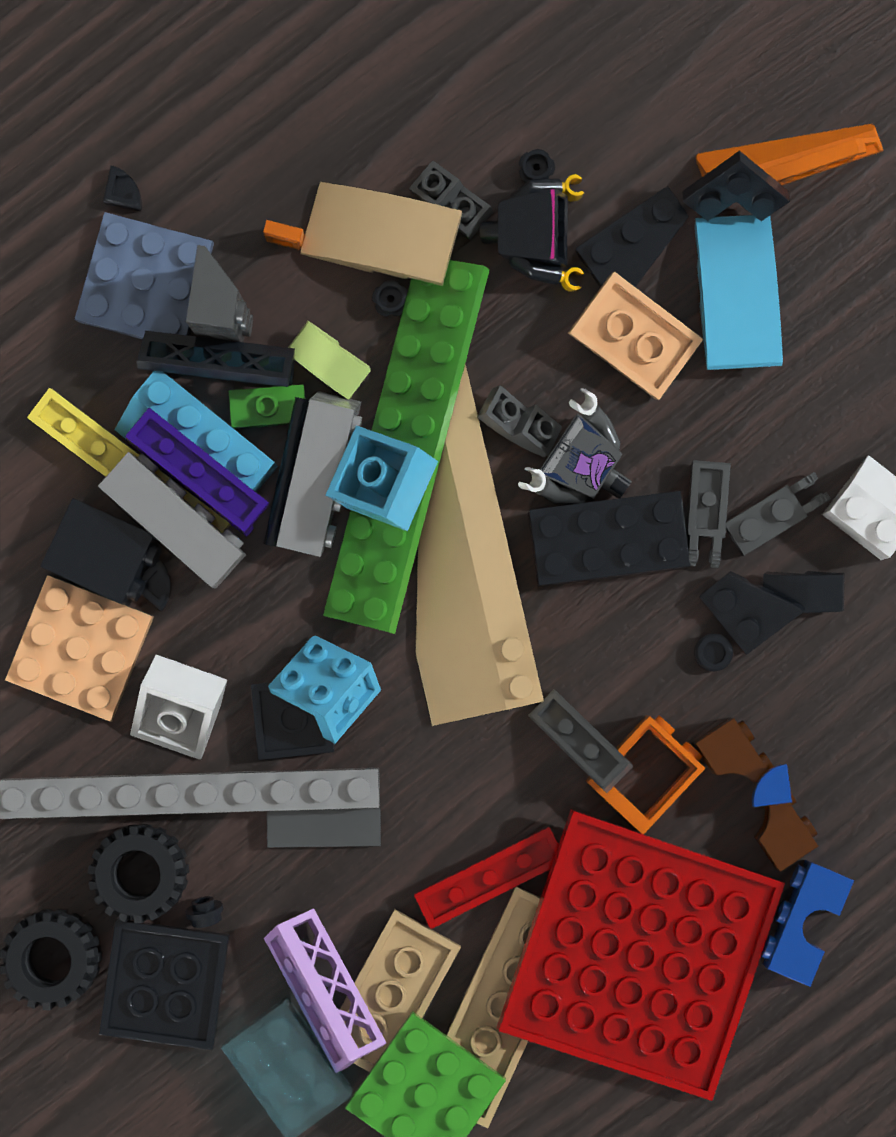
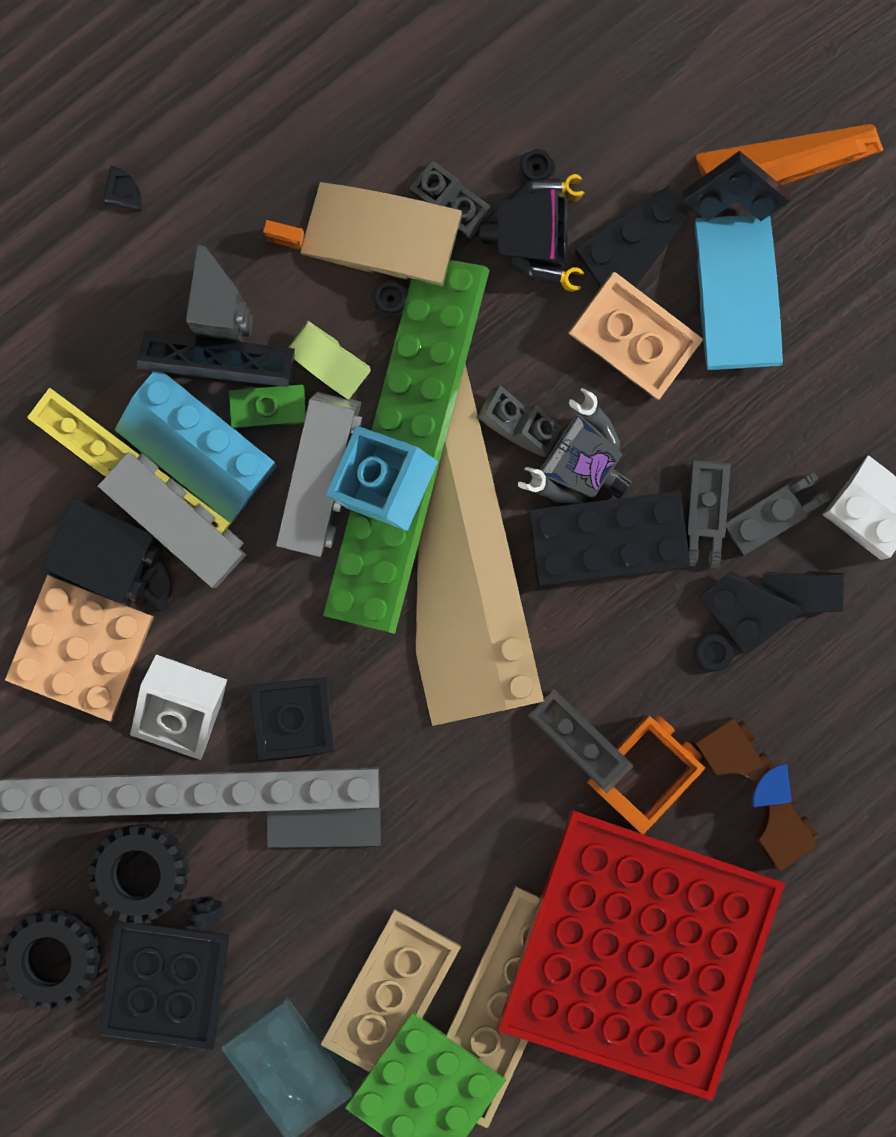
sand blue plate [75,212,214,339] -> none
dark purple fence [125,407,269,537] -> none
black bar [263,397,310,547] -> none
lavender fence [264,908,386,1073] -> none
medium azure bracket [268,636,381,744] -> none
red plate [414,826,558,929] -> none
blue arch [761,859,854,987] -> none

